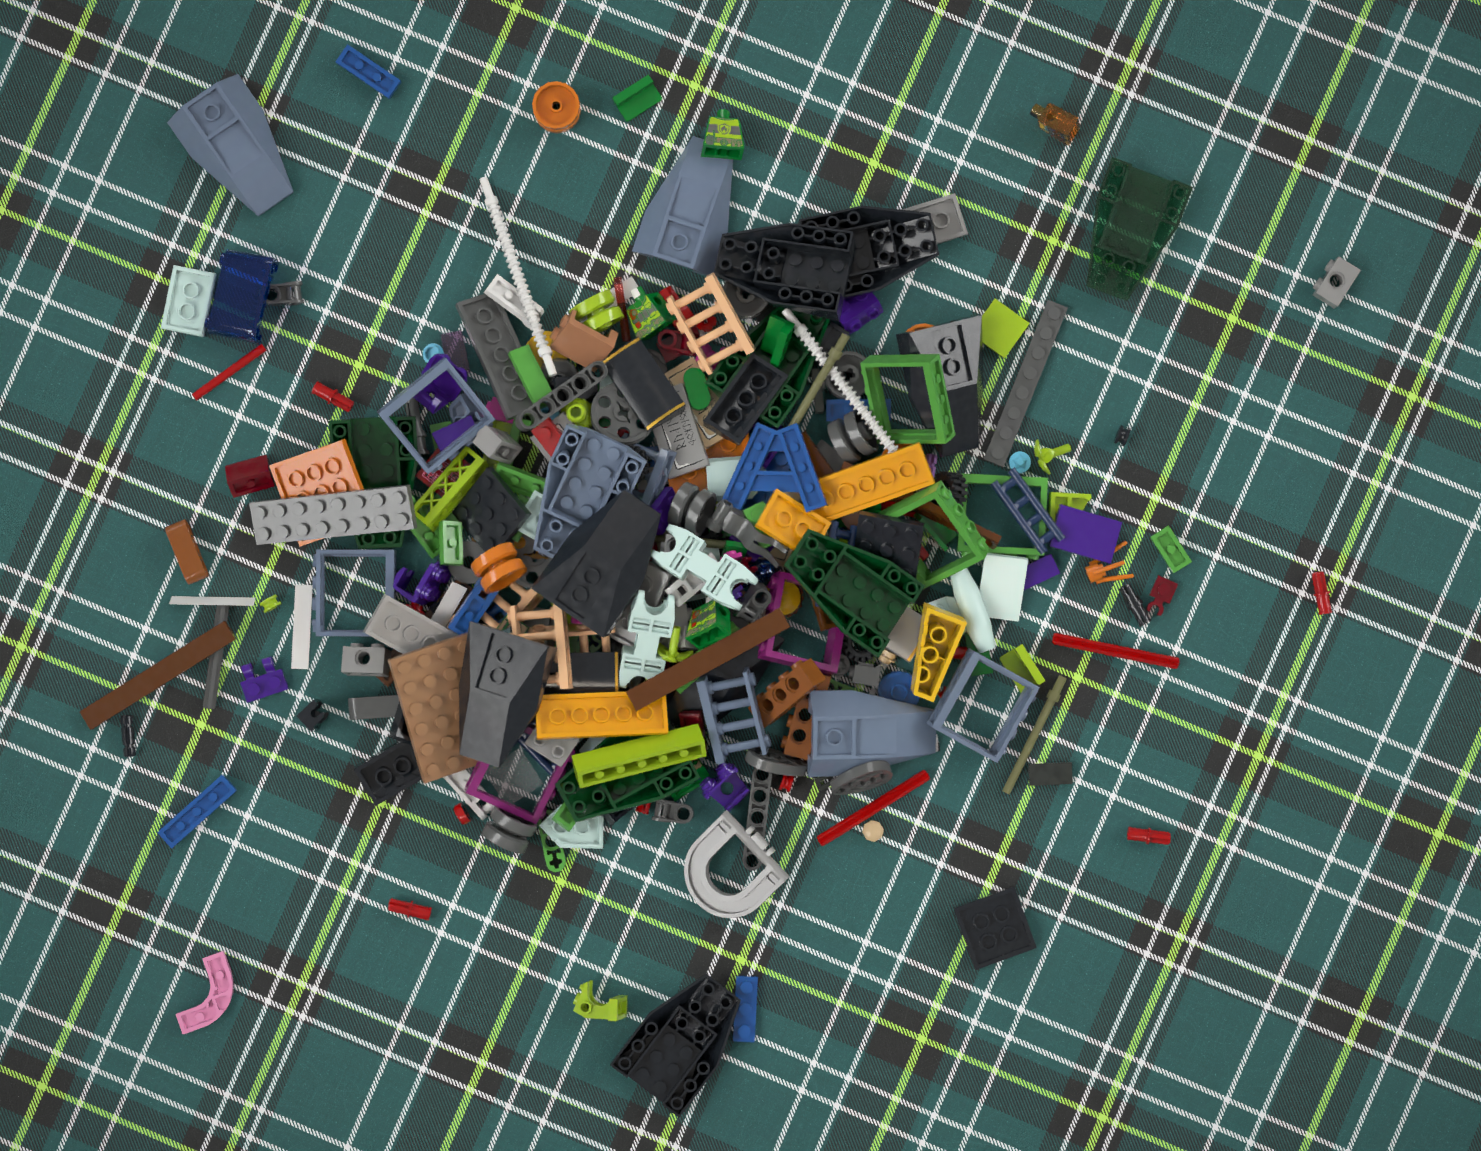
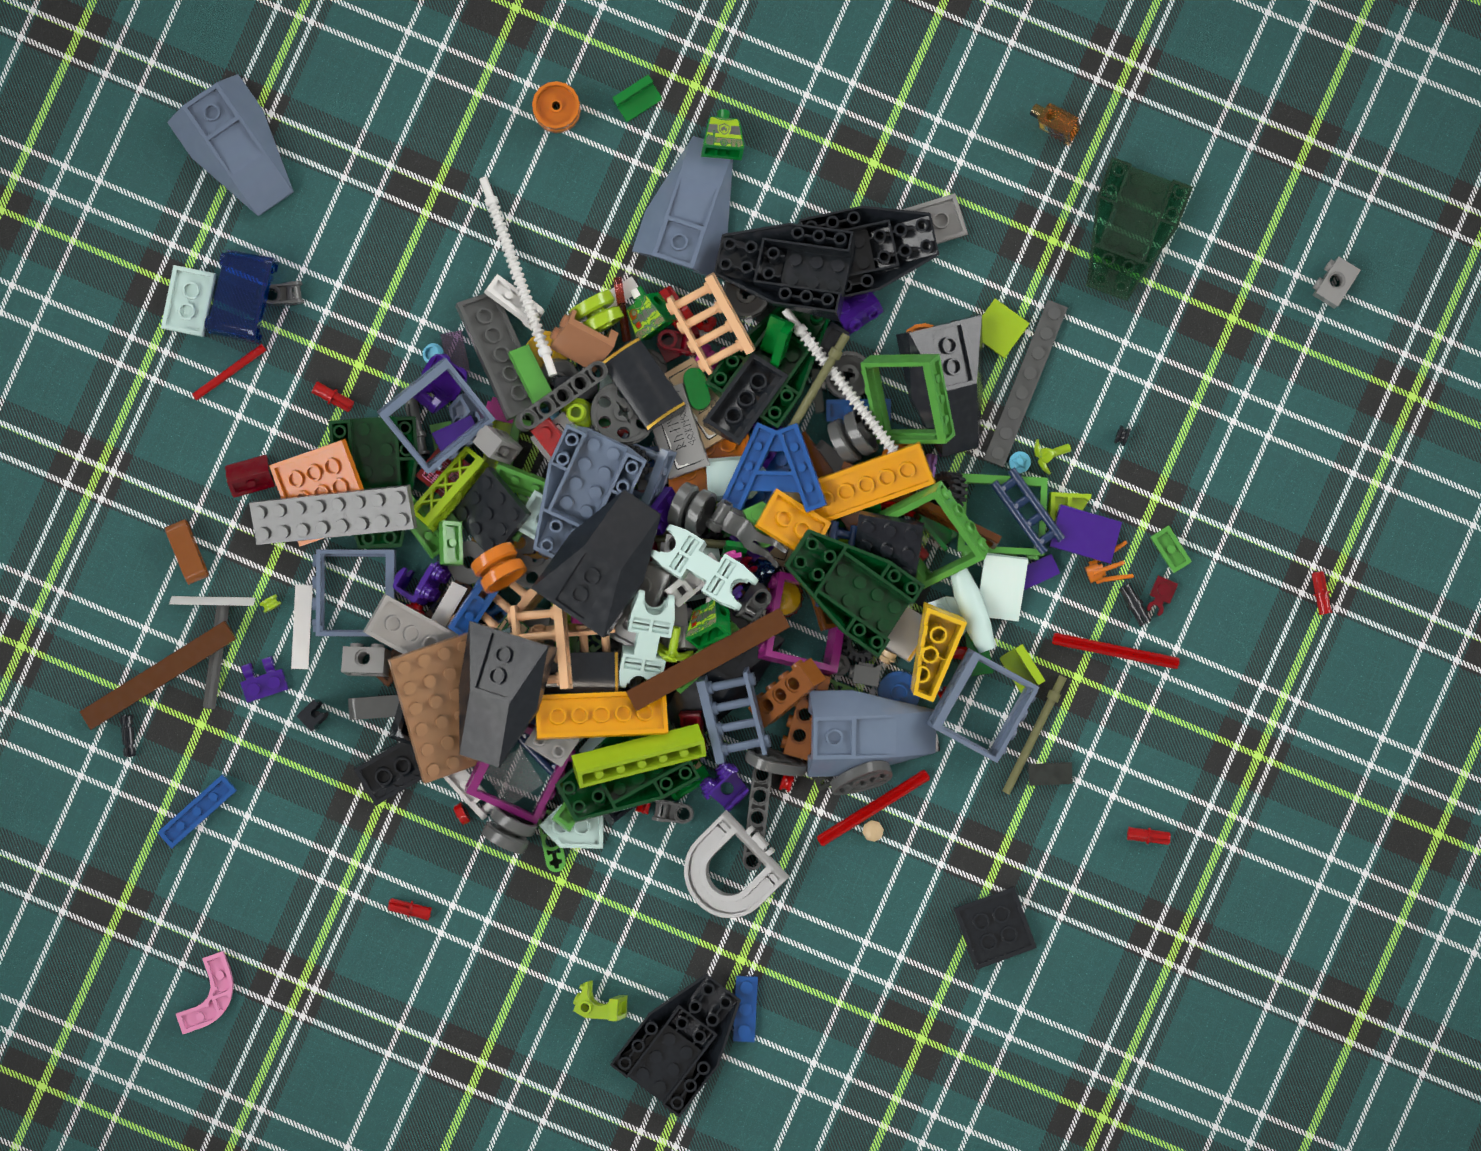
blue plate [335,44,401,99] -> none

